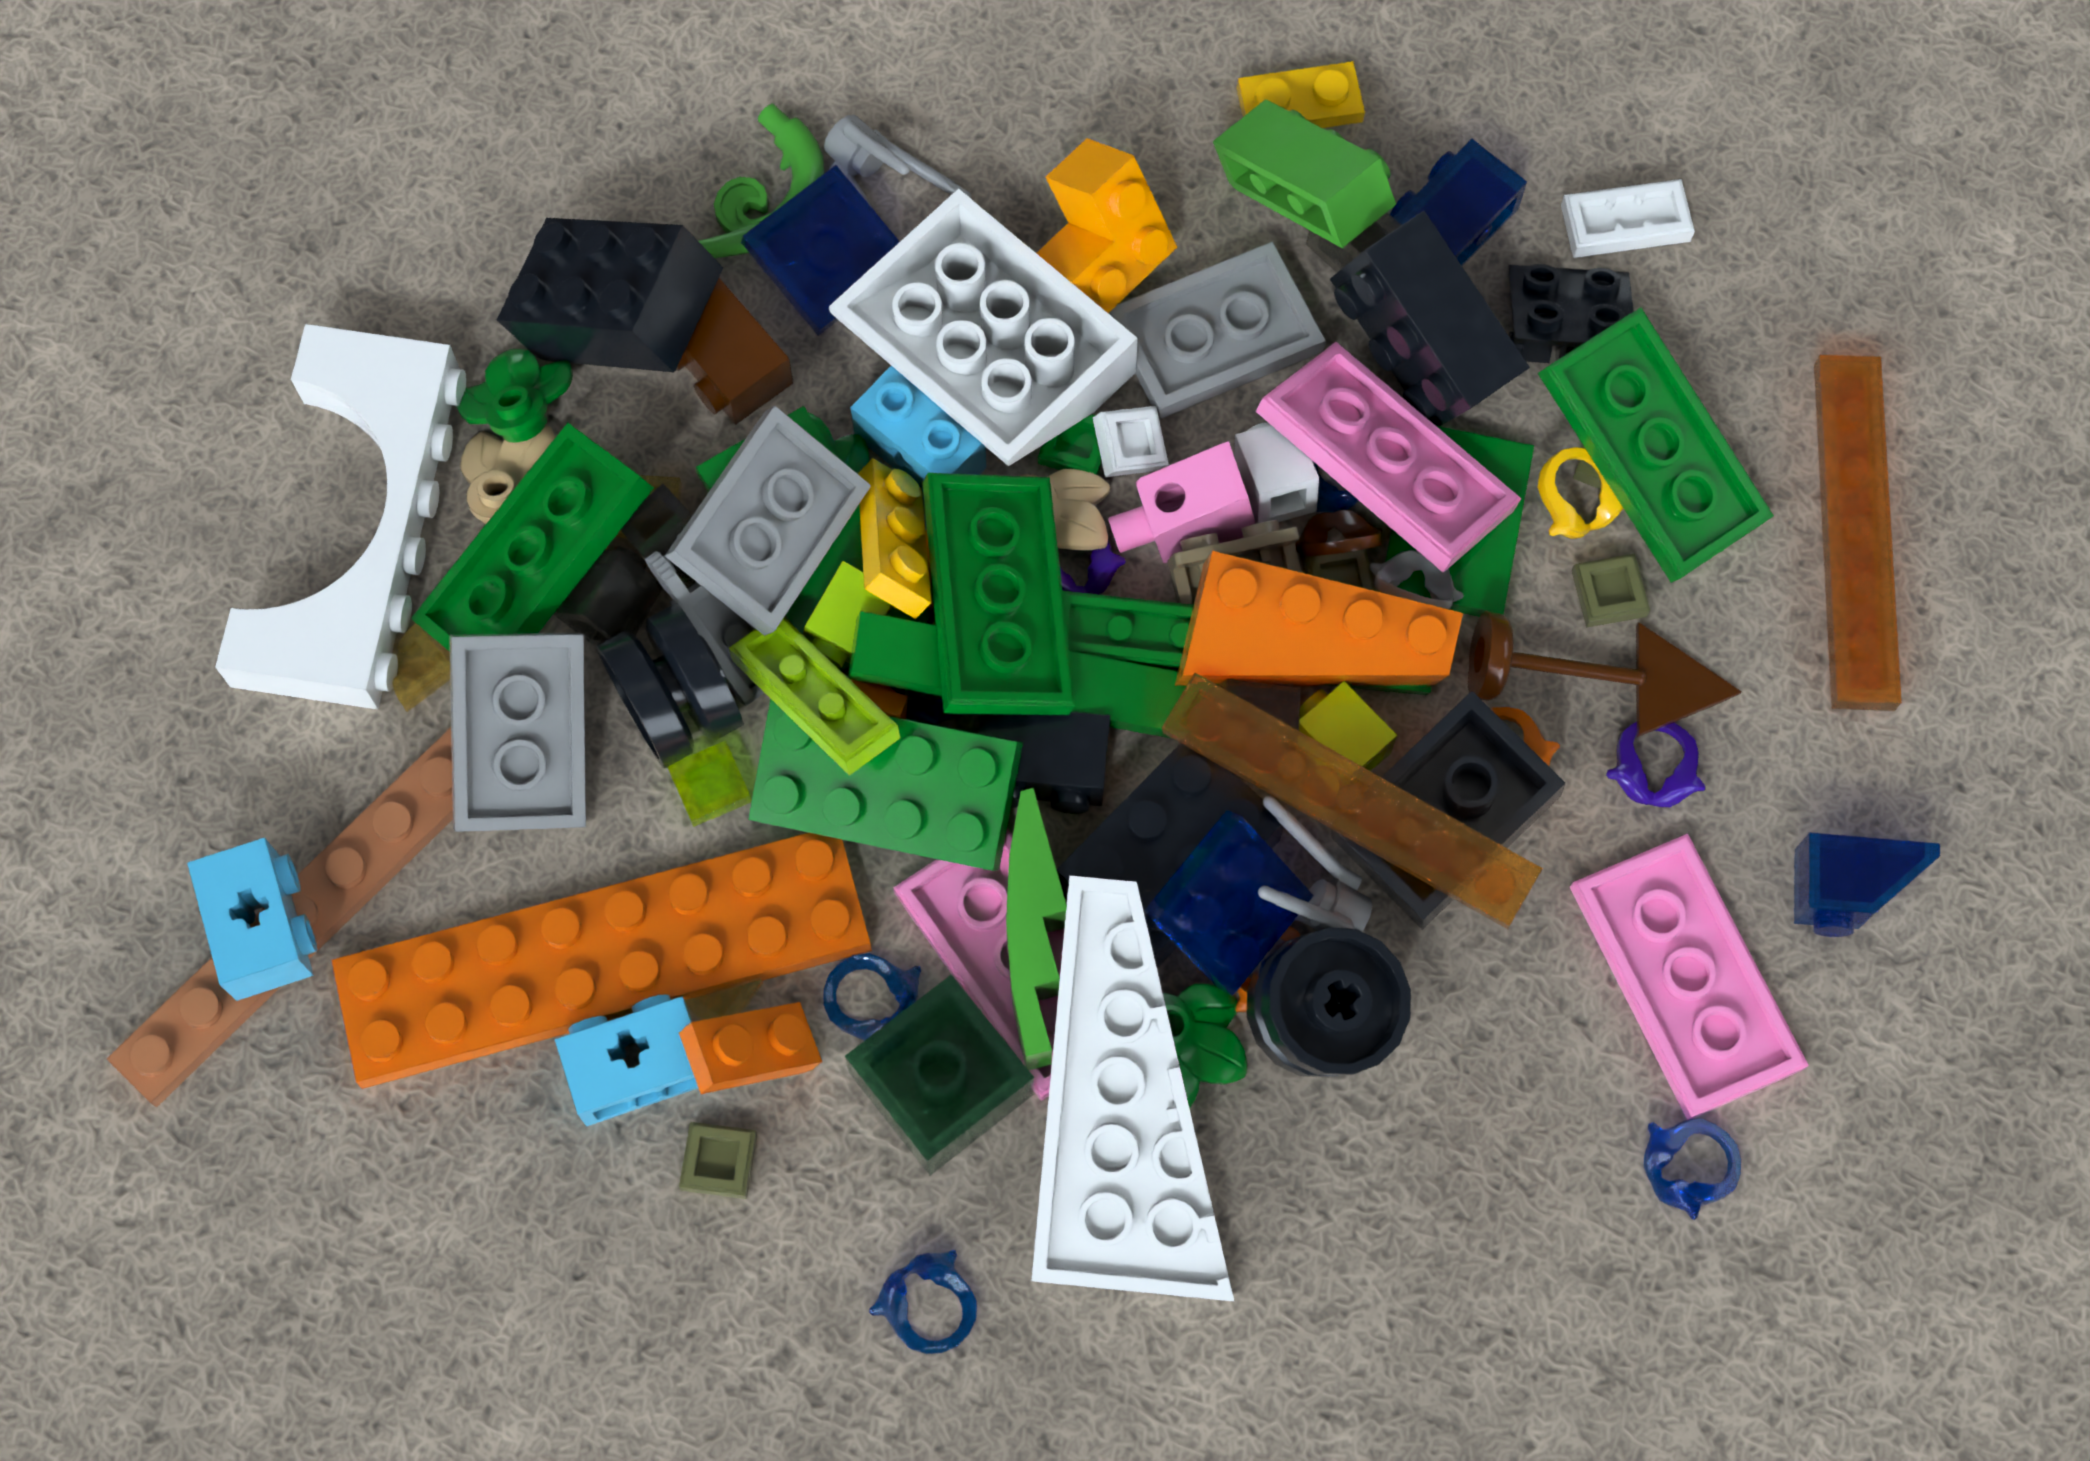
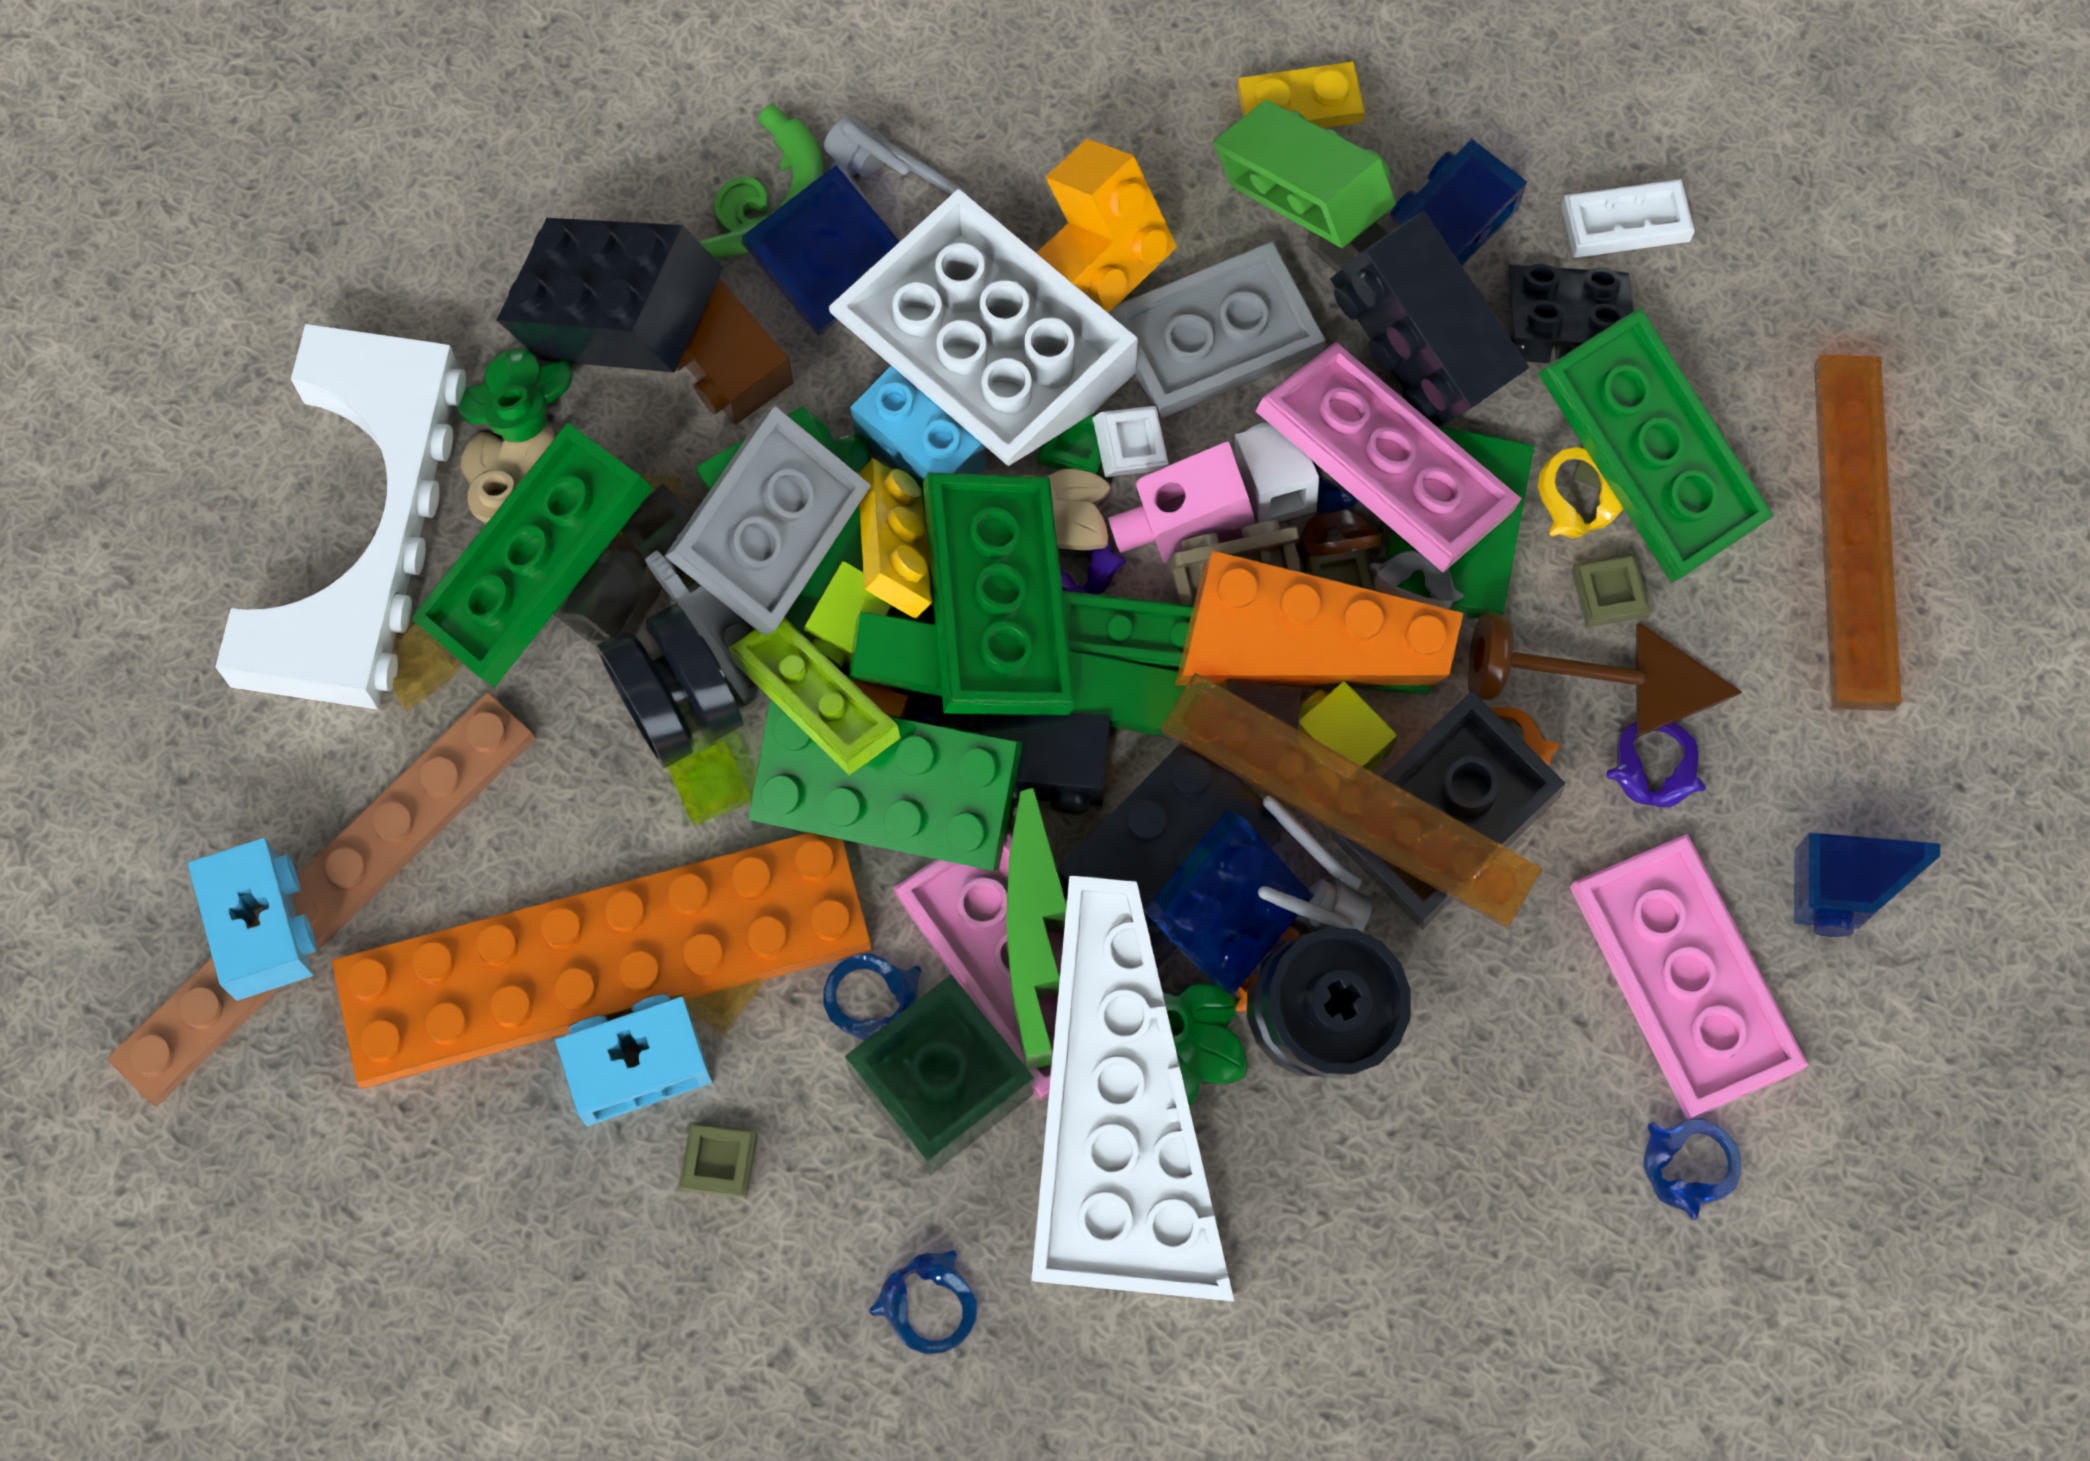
light grey plate [449,633,586,832] -> none
orange plate [679,1002,822,1094] -> none

